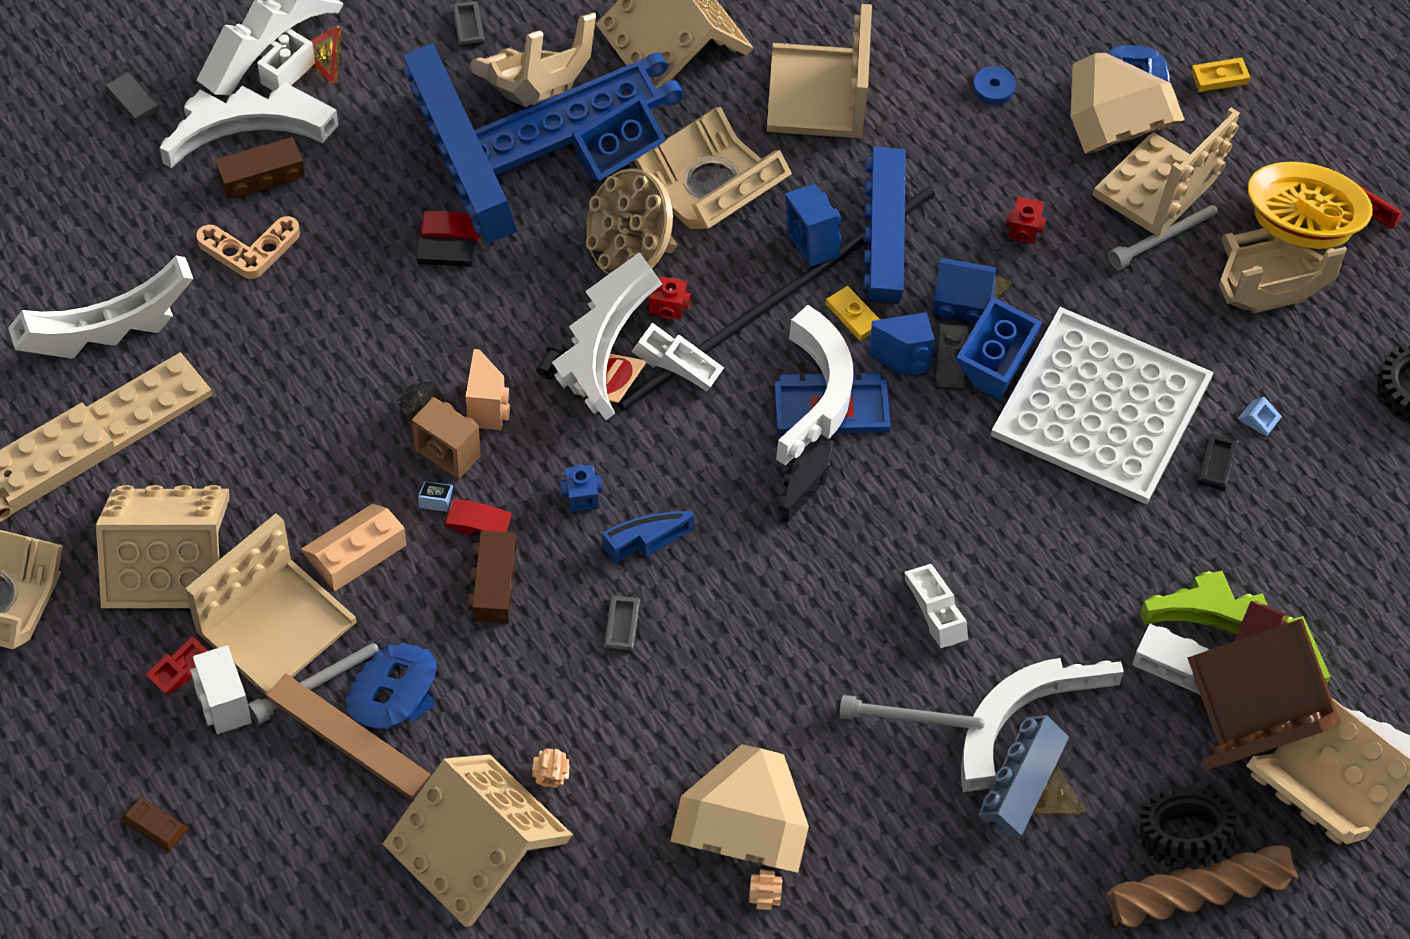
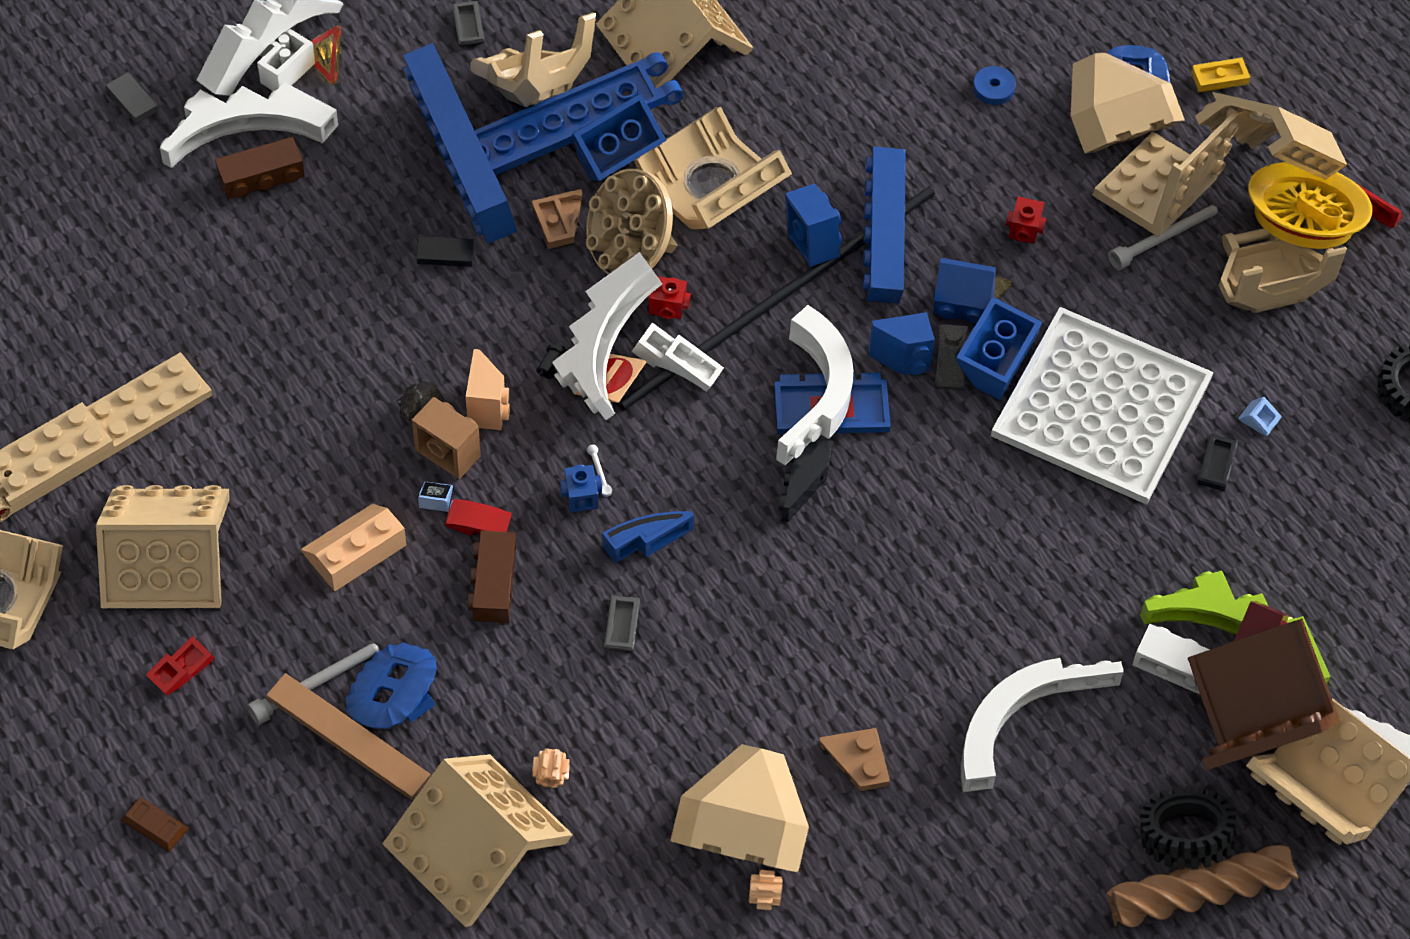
white arch [8,256,193,359] -> none
tan bracket [185,513,357,696] -> none
white brick [190,645,252,734] -> none
light nougat beam [196,216,300,279] -> none
red slope [420,211,479,245] -> none
tan bracket [767,4,872,139] -> none
yellow plate [826,286,880,341] -> none
light grey piece [840,695,985,730] -> none
white slope [904,564,968,648] -> none
sand blue brick [978,715,1069,837] -> none
clear yellow piece [1032,766,1086,815] -> none
none -> medium nougat wing [531,189,582,249]
none -> white hinge [587,445,612,497]
none -> medium nougat wing [819,728,890,791]
none -> tan panel [1195,92,1347,180]

